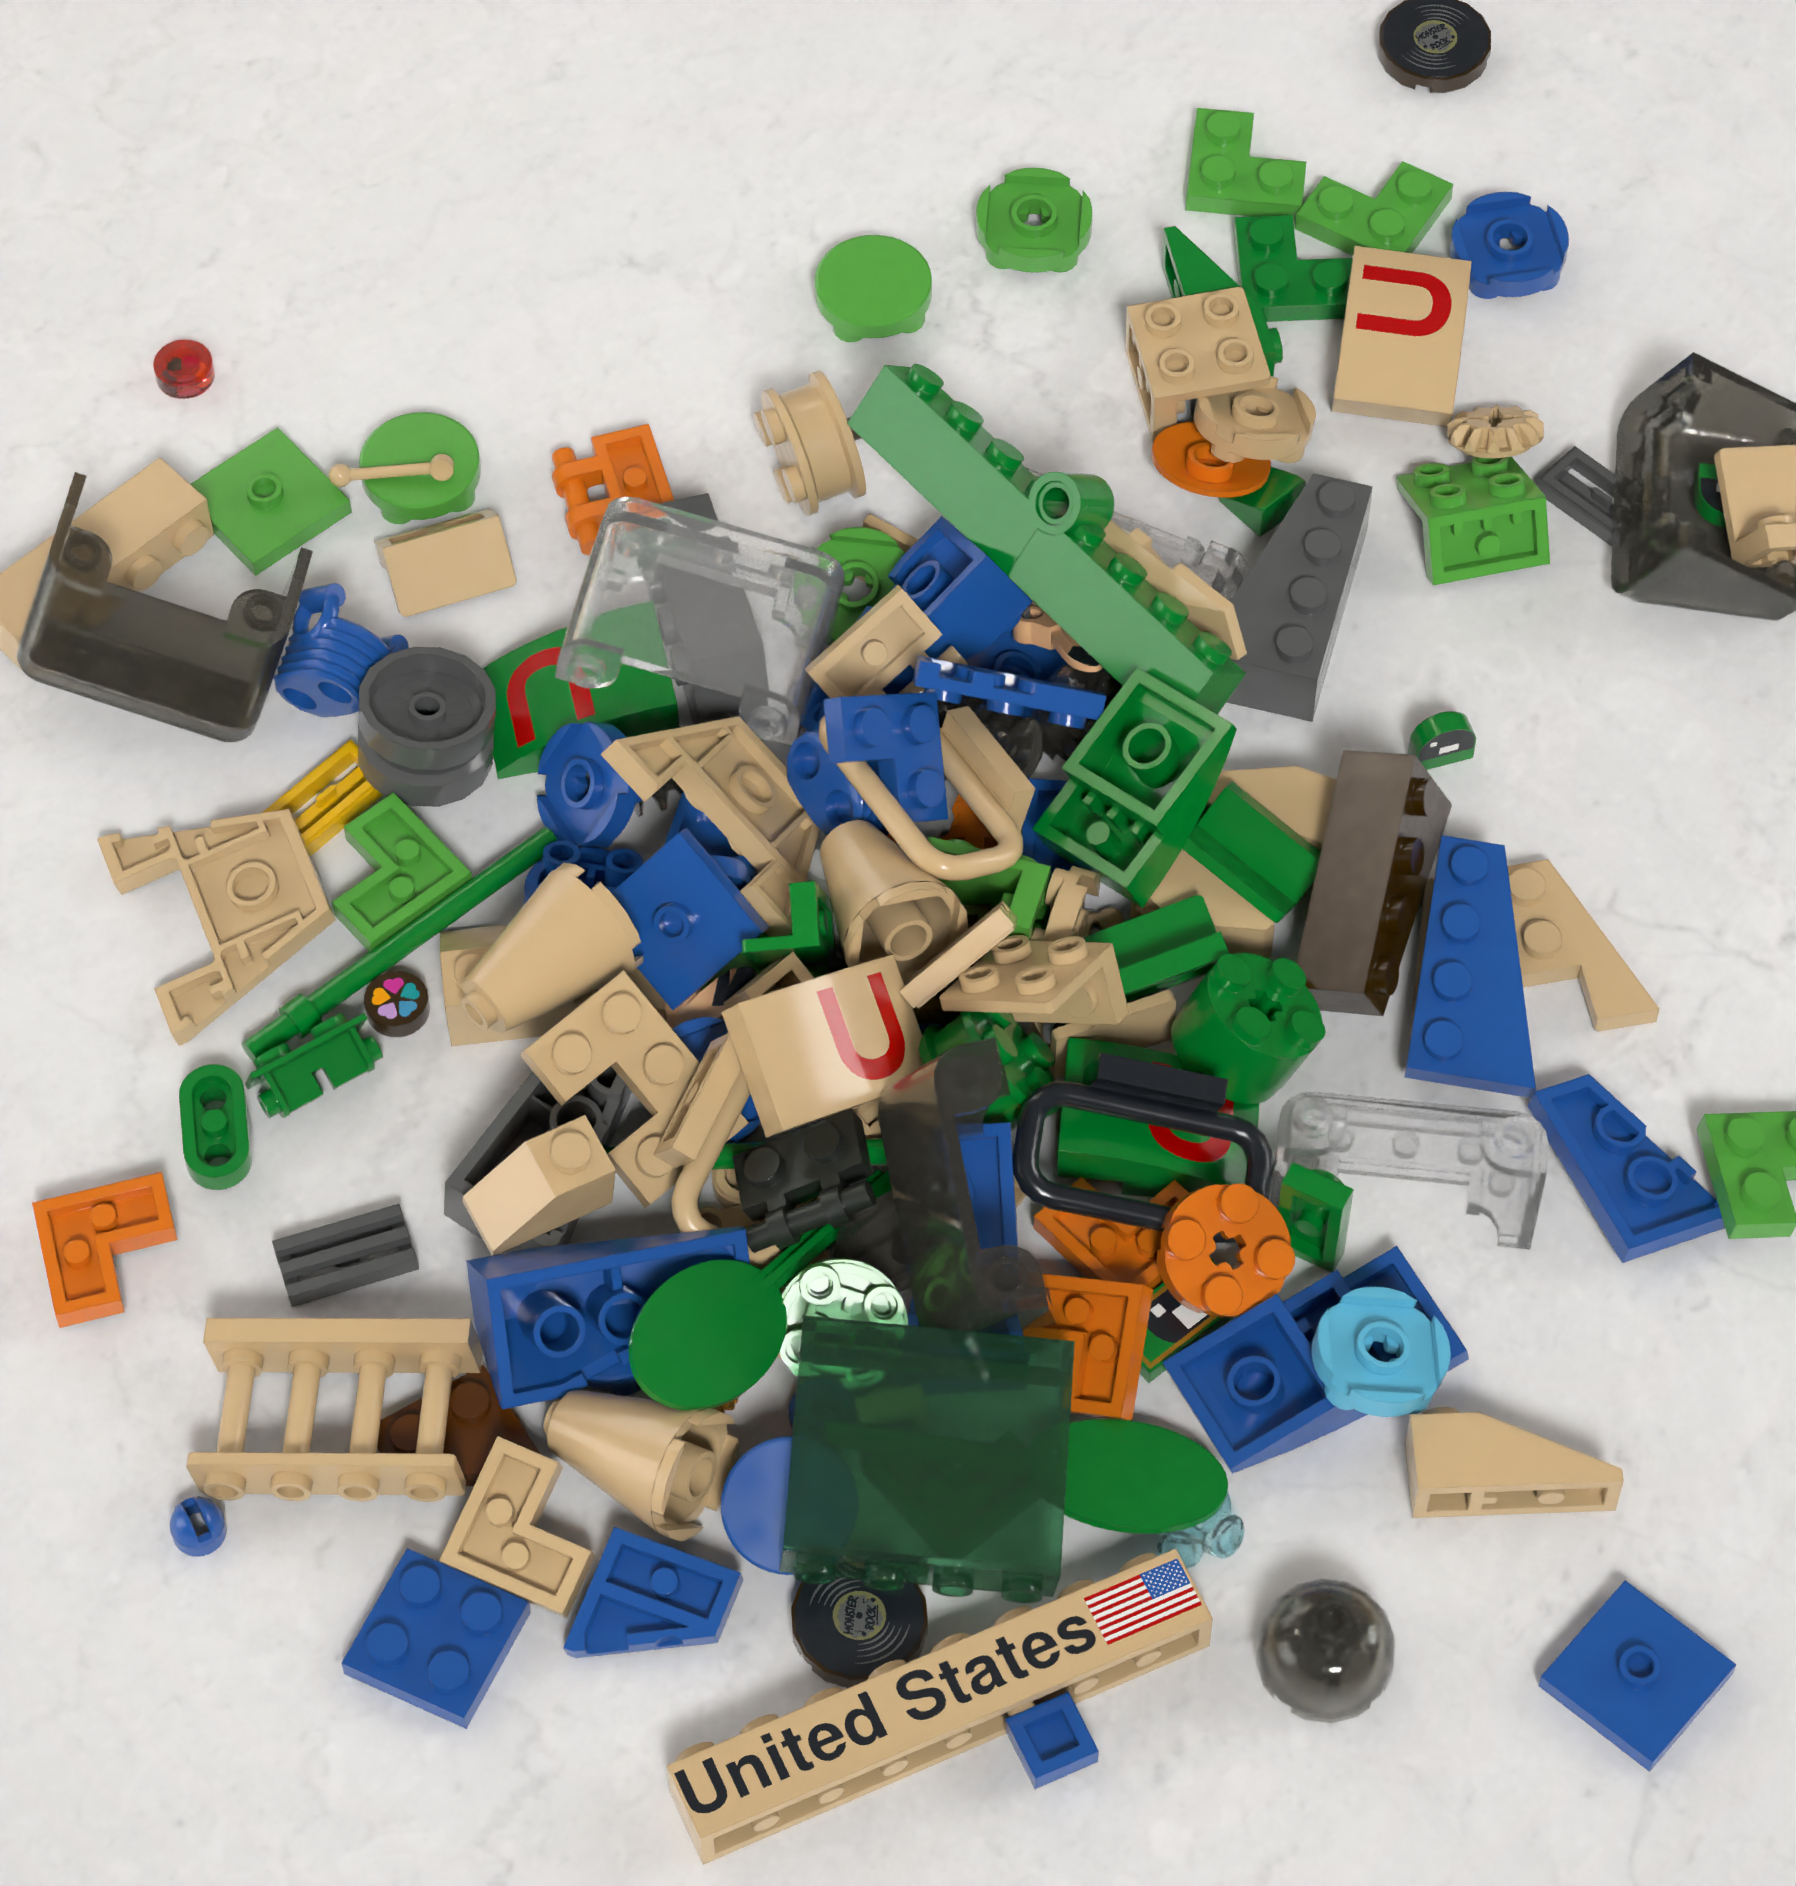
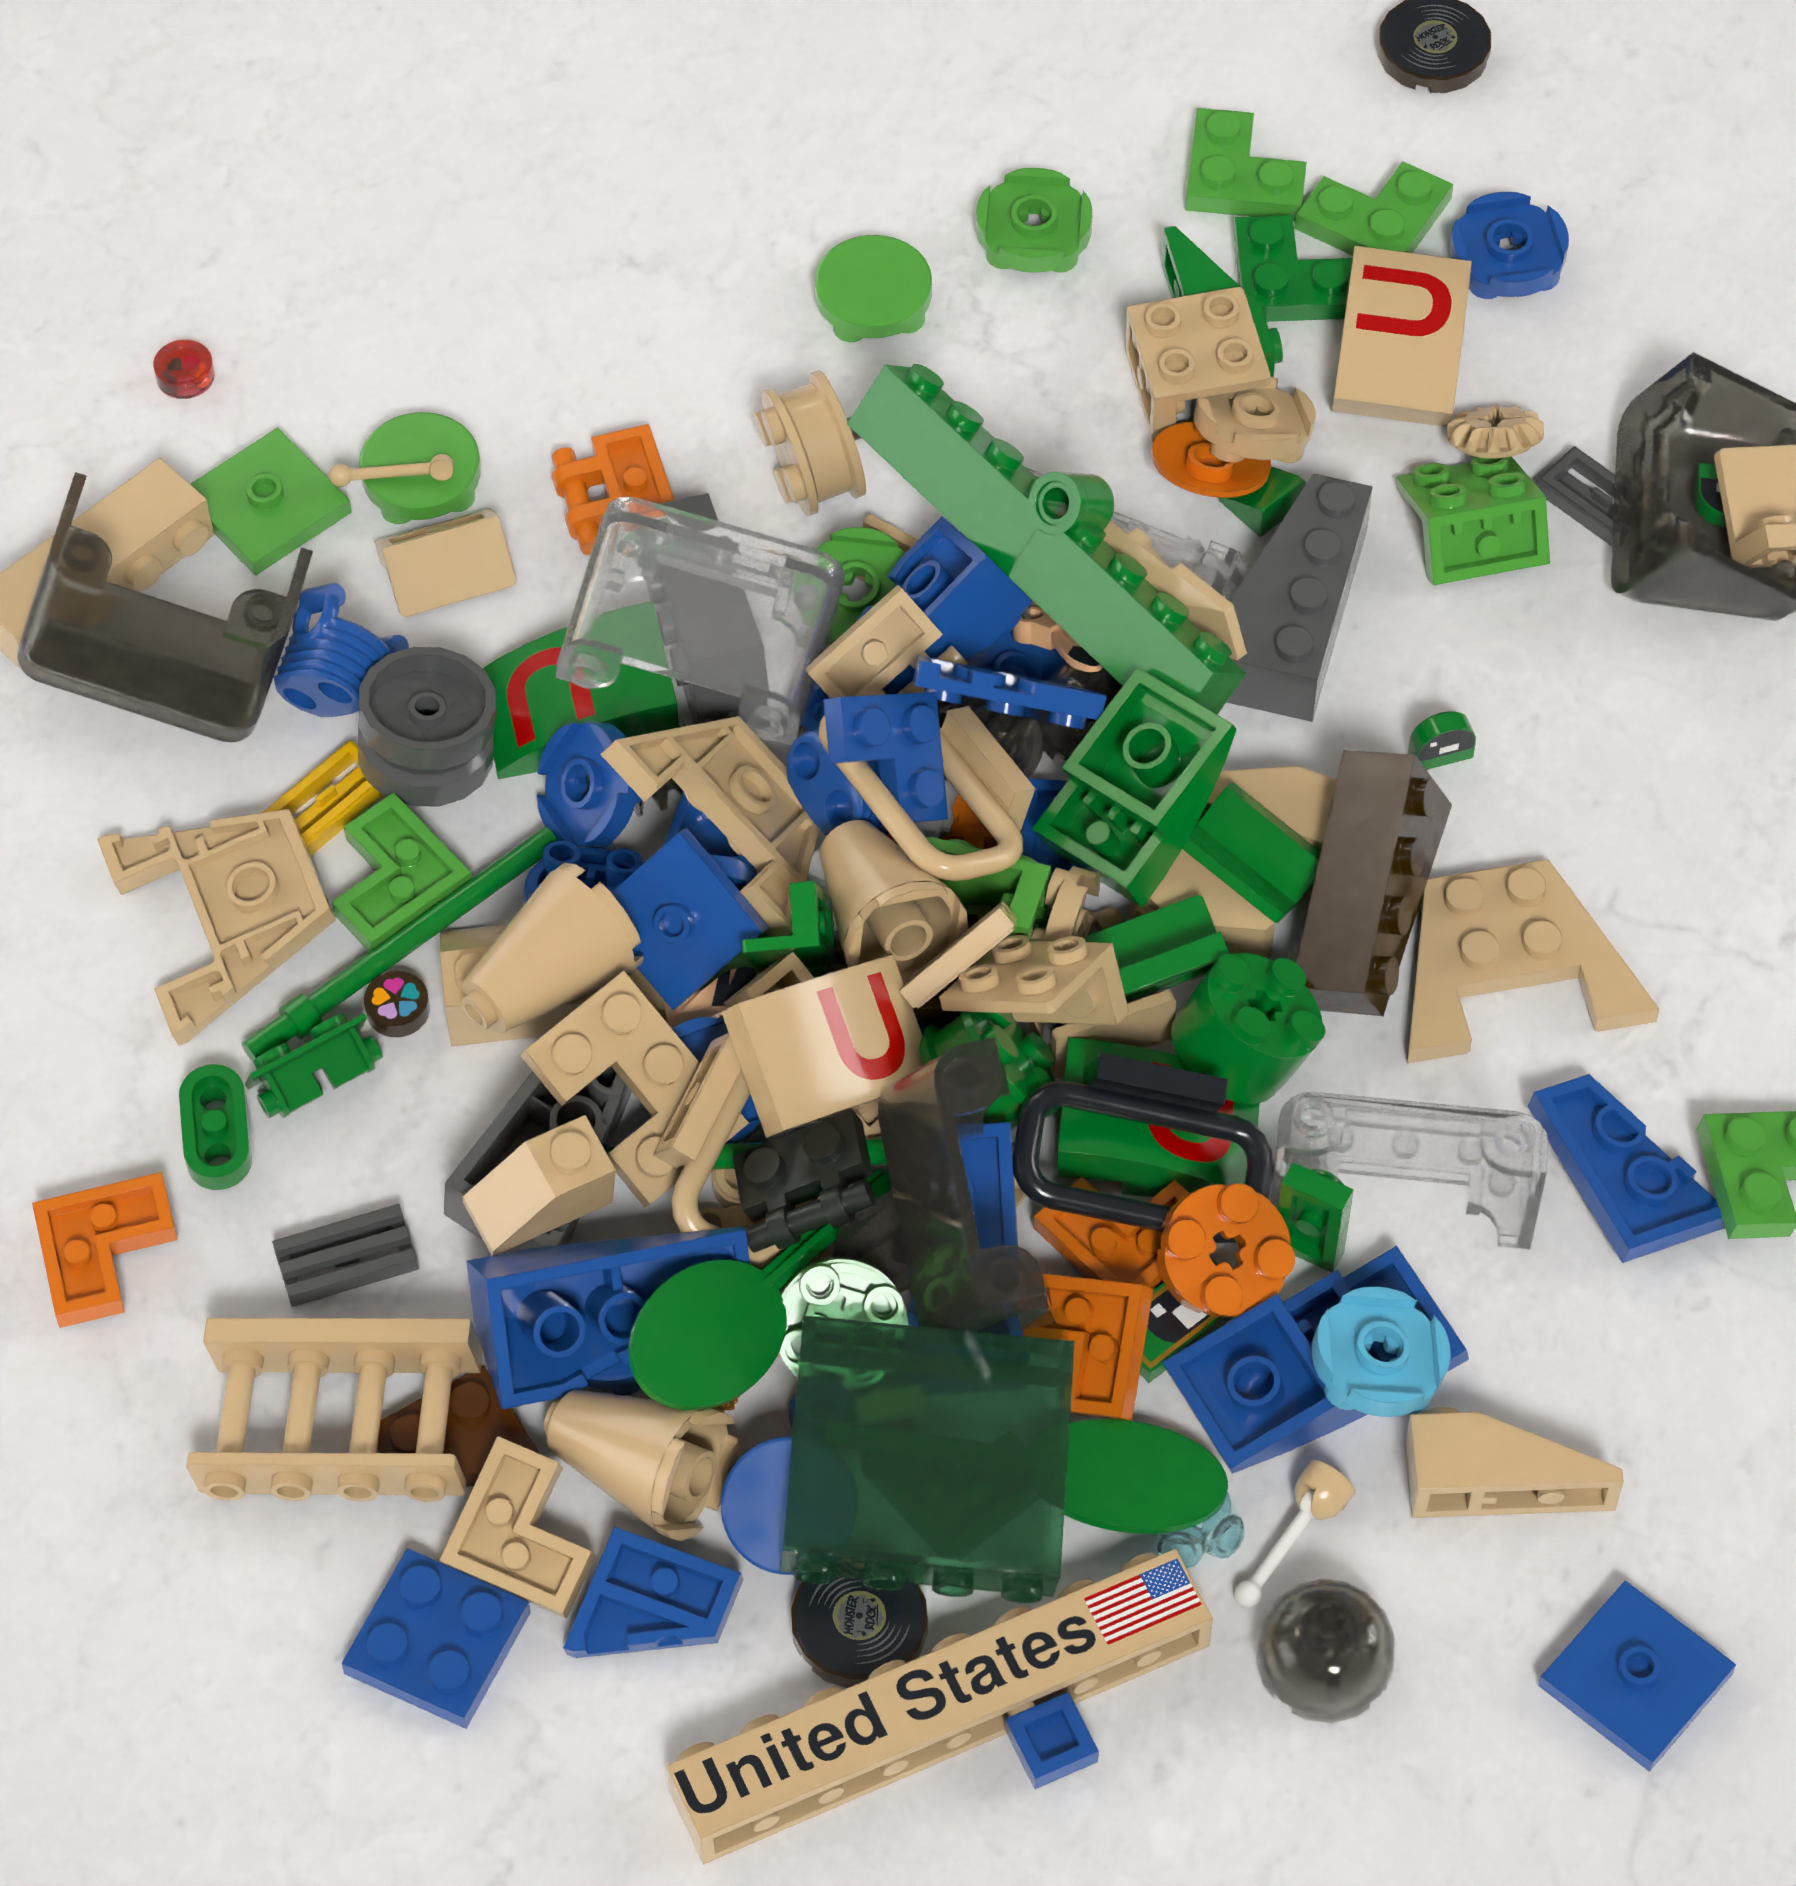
blue hinge [170,1496,227,1557] -> none
blue wing [1404,835,1536,1098] -> none
none -> hinge [1234,1460,1355,1608]

